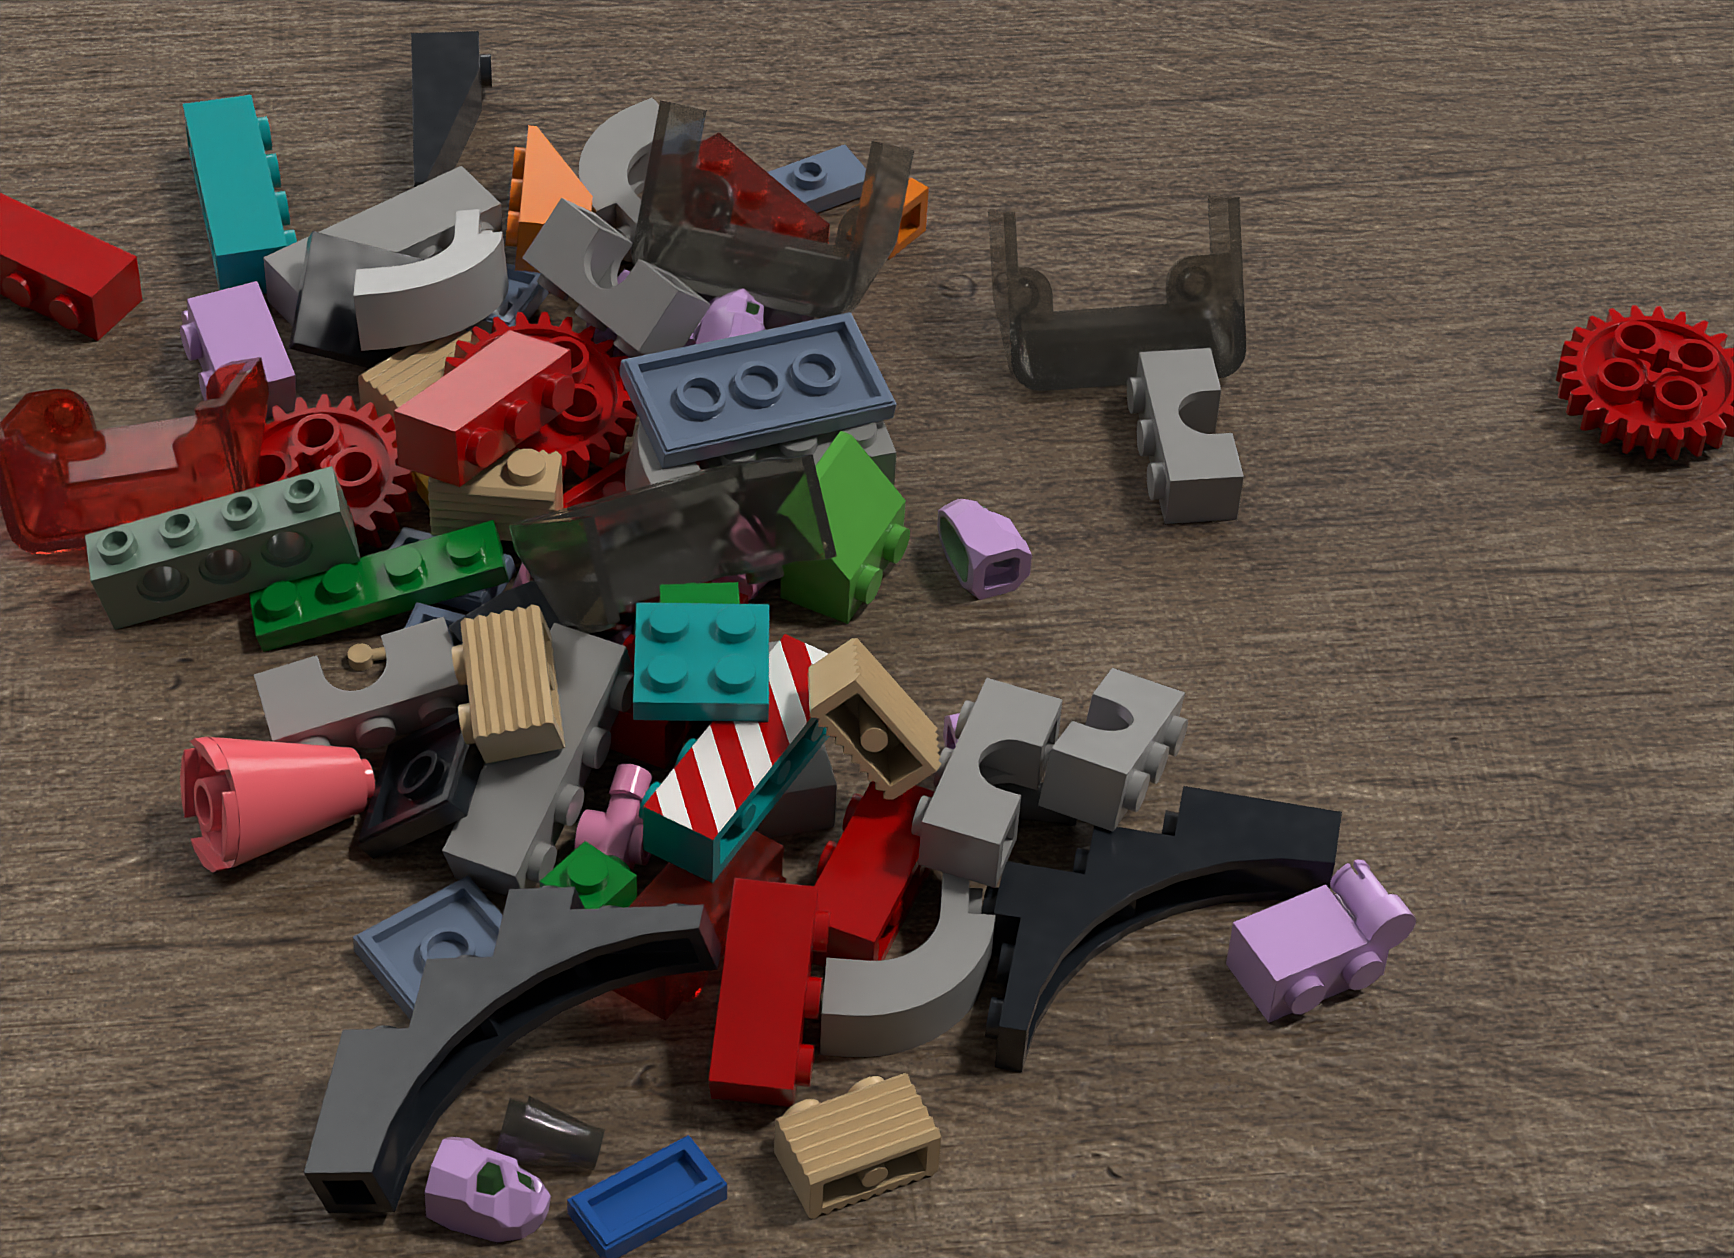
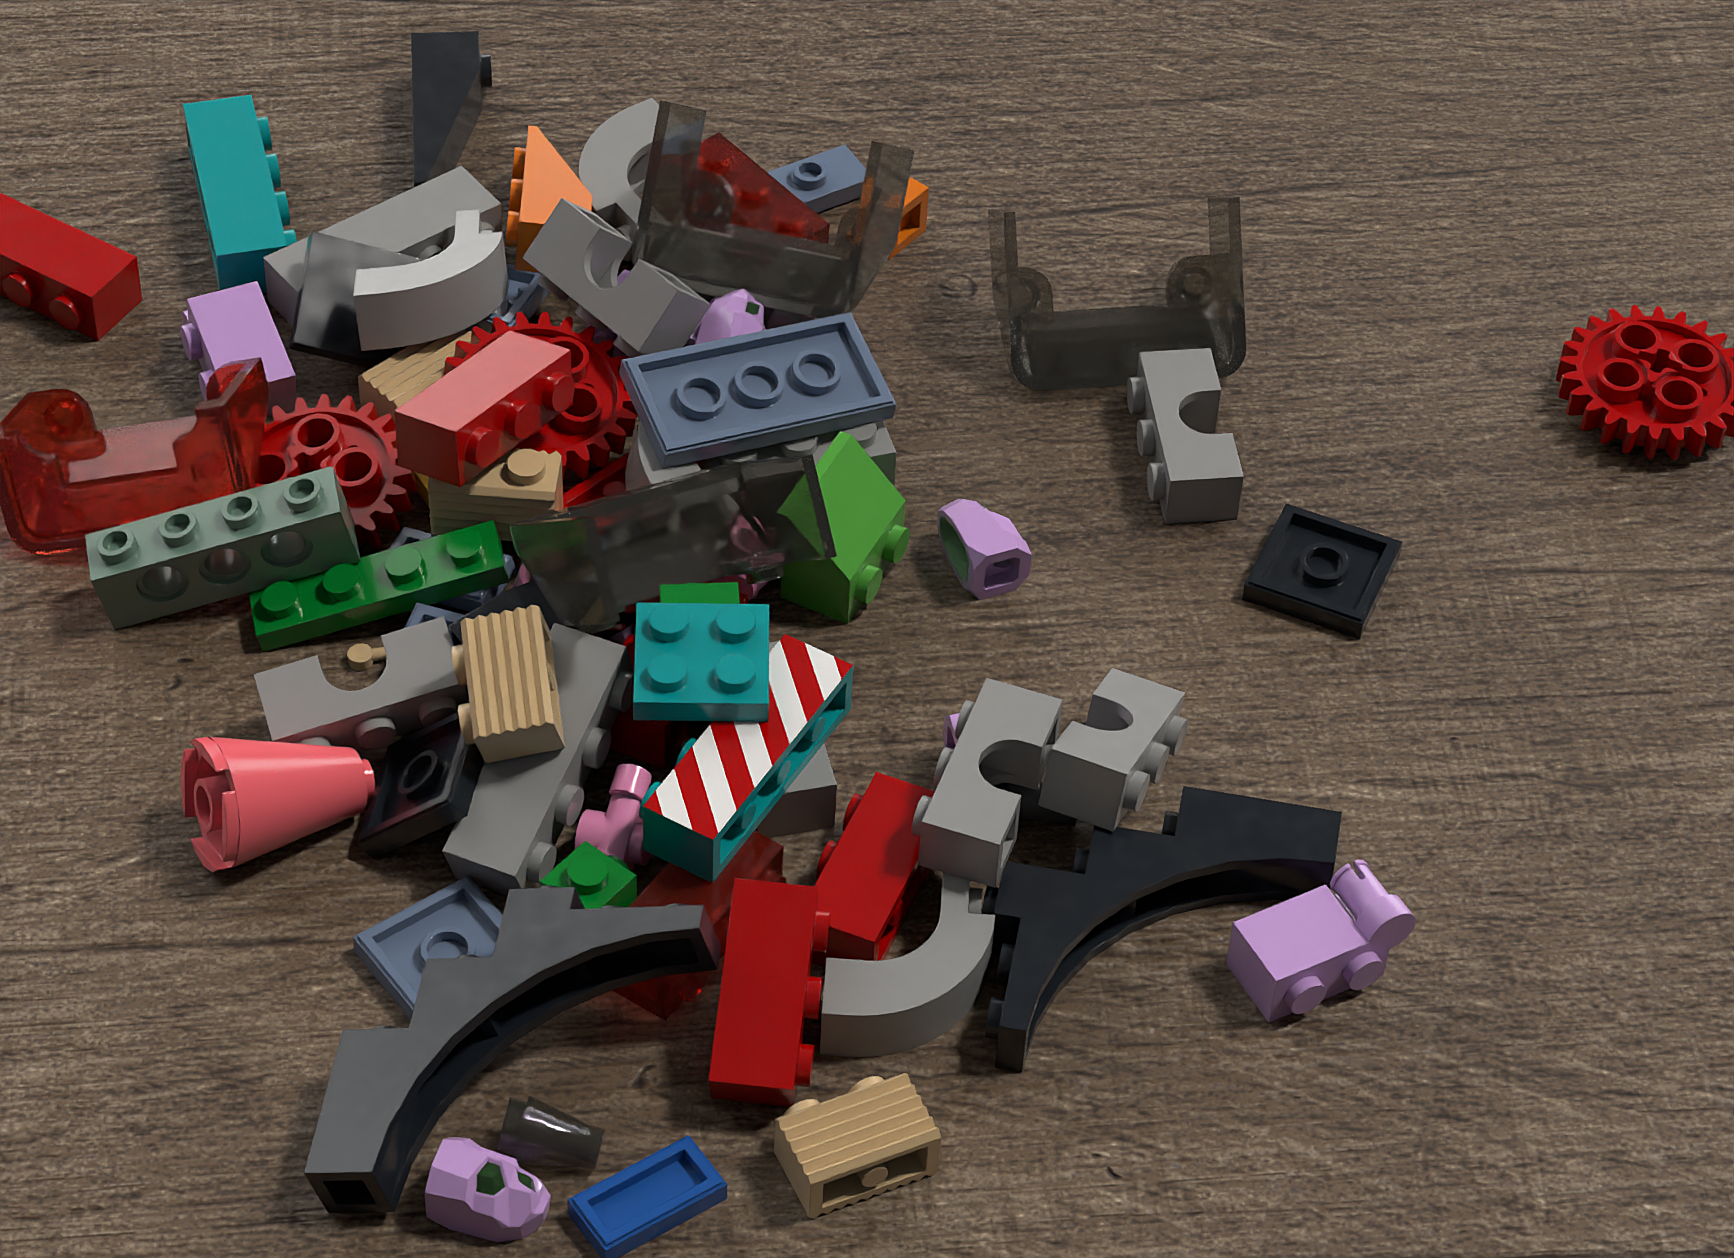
tan brick [808,638,941,800] -> none
none -> black tile [1242,503,1403,639]

